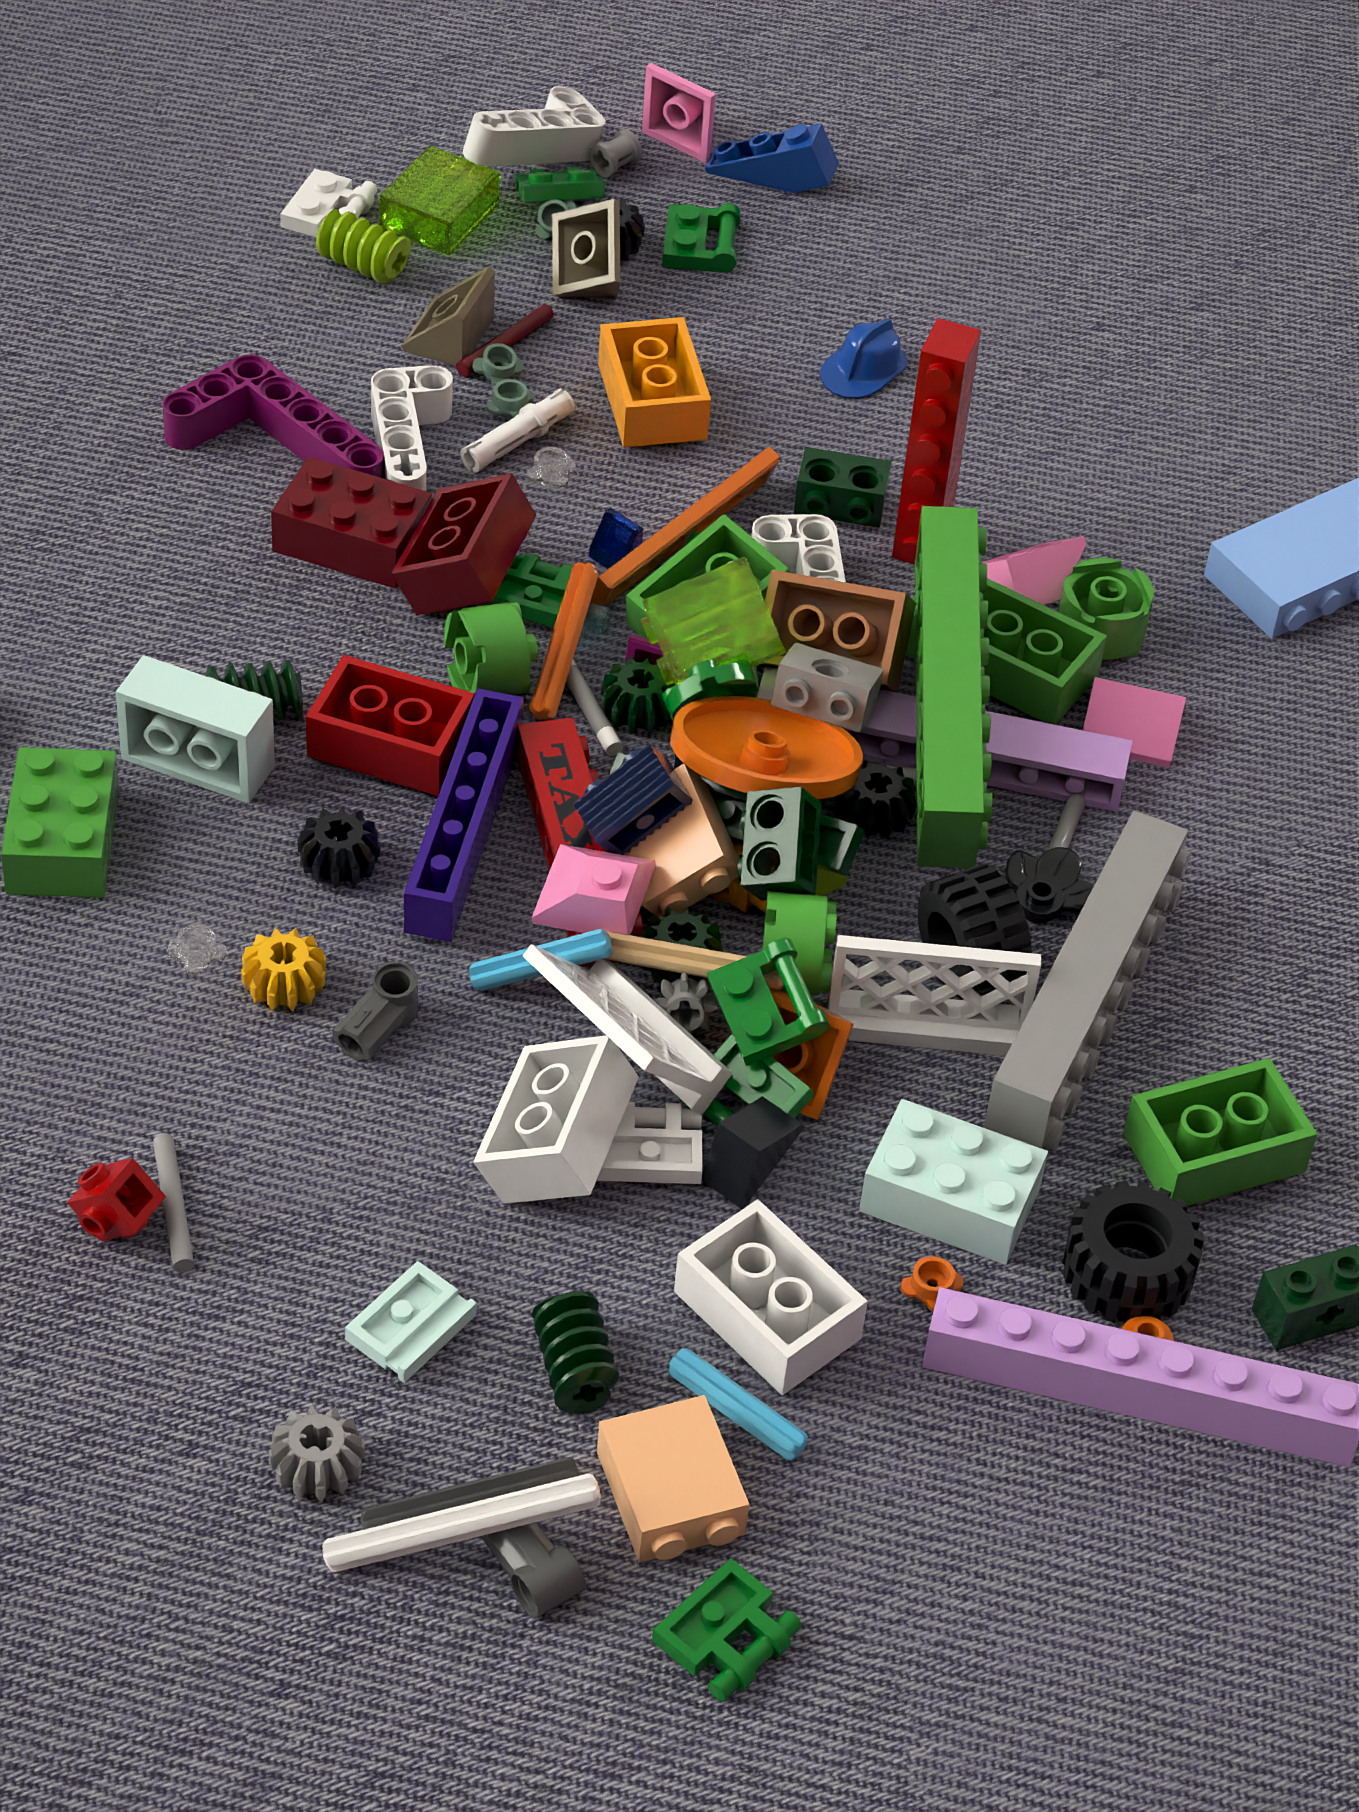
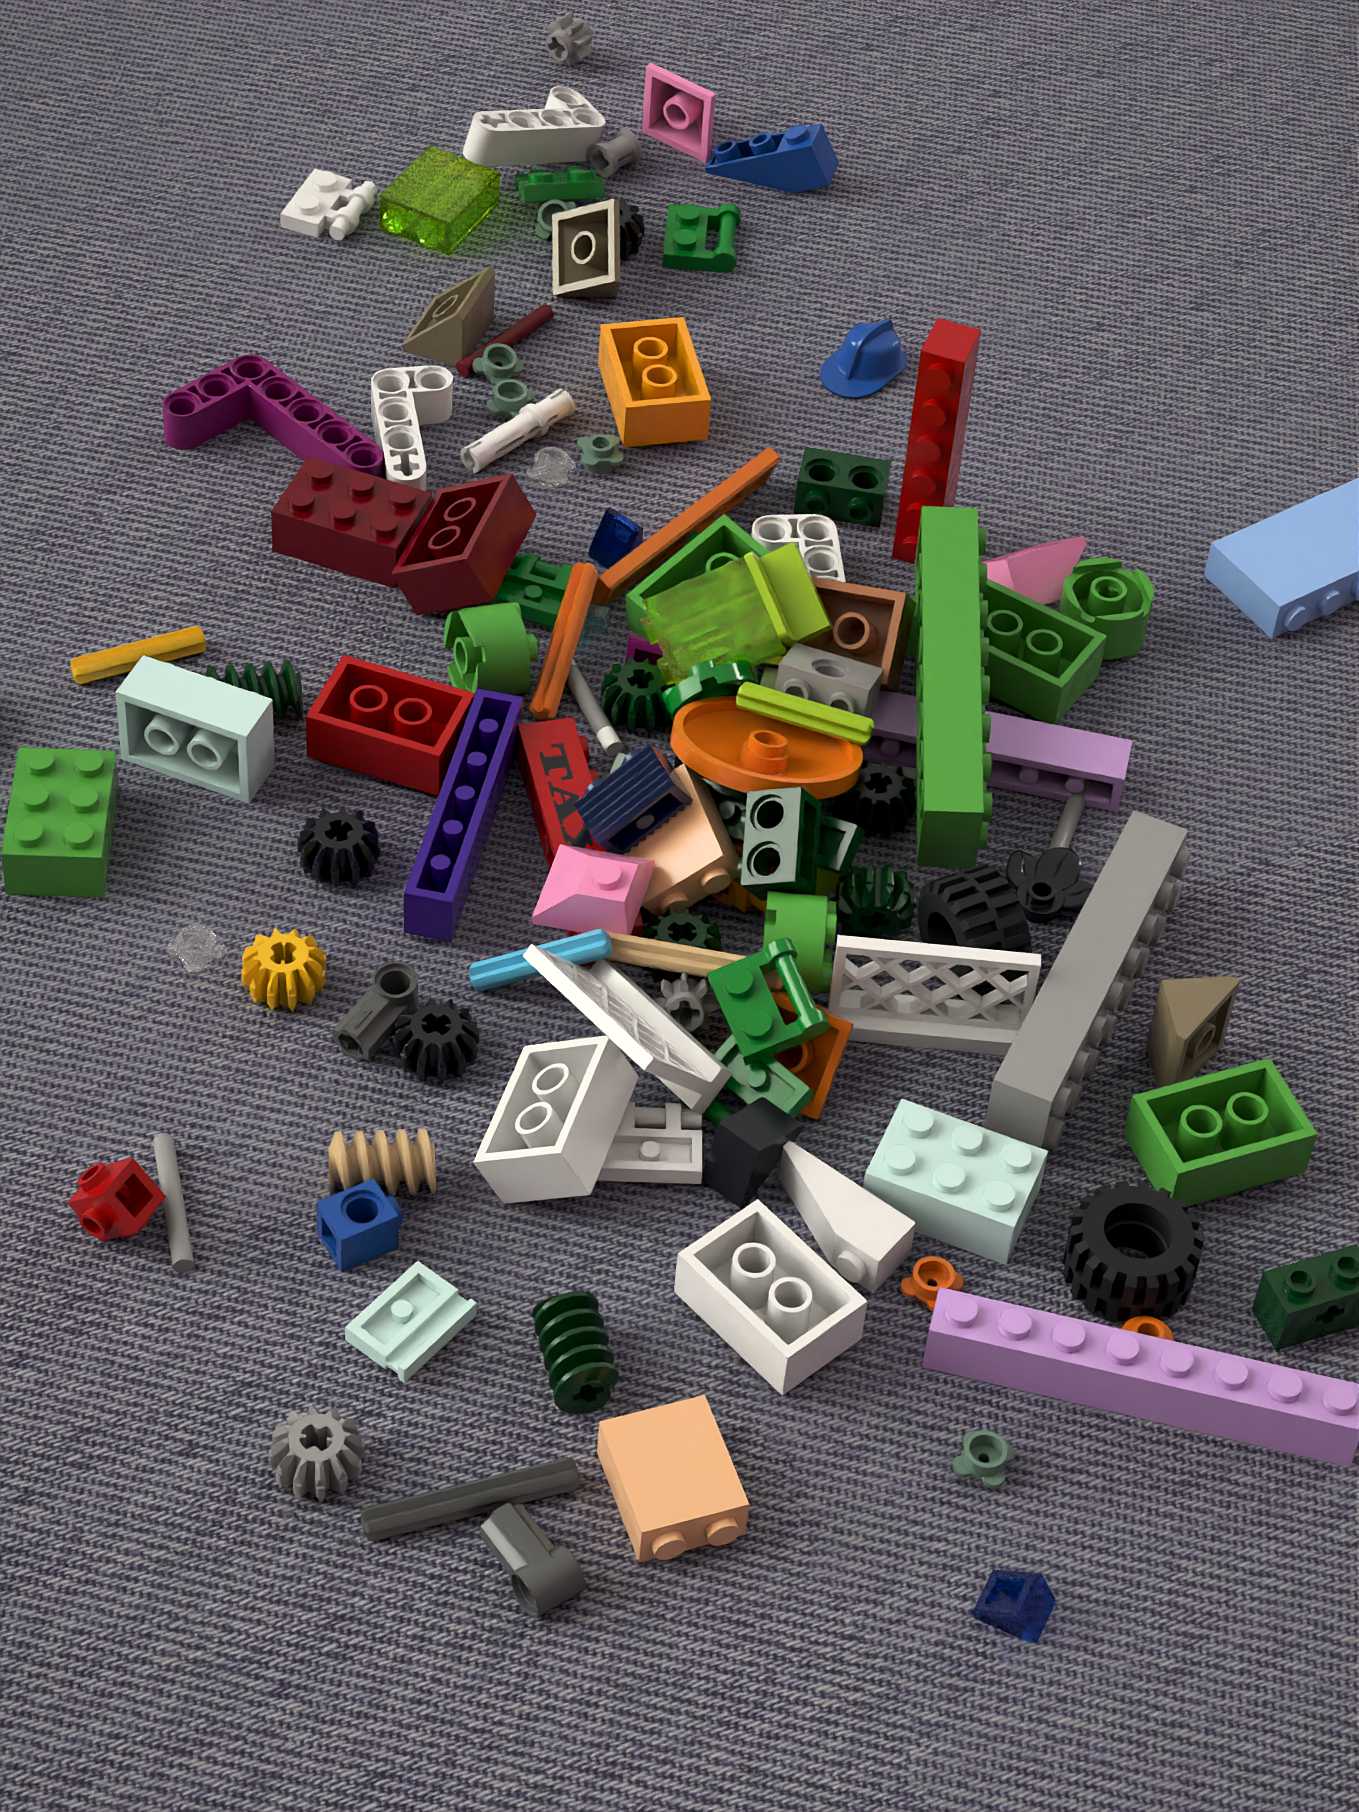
lime piece [316,209,411,284] -> none
white axle [323,1473,601,1572] -> none
green plate [652,1558,802,1702] -> none
medium azure axle [668,1348,808,1461] -> none
bright pink slope [1083,677,1186,768] -> none
none -> yellow axle [70,626,206,685]
none -> blue brick [316,1178,403,1272]
none -> tan piece [328,1128,436,1196]
none -> black gear [393,997,479,1084]
none -> light grey gear [546,13,593,66]
none -> sand green plate [577,434,624,474]
none -> lime axle [736,682,874,746]
none -> lime panel [744,542,833,648]
none -> white slope [779,1140,916,1293]
none -> dark green gear [833,862,917,939]
none -> sand green plate [952,1430,1015,1488]
none -> clear blue slope [972,1569,1055,1643]
none -> dark tan slope [1146,976,1240,1089]

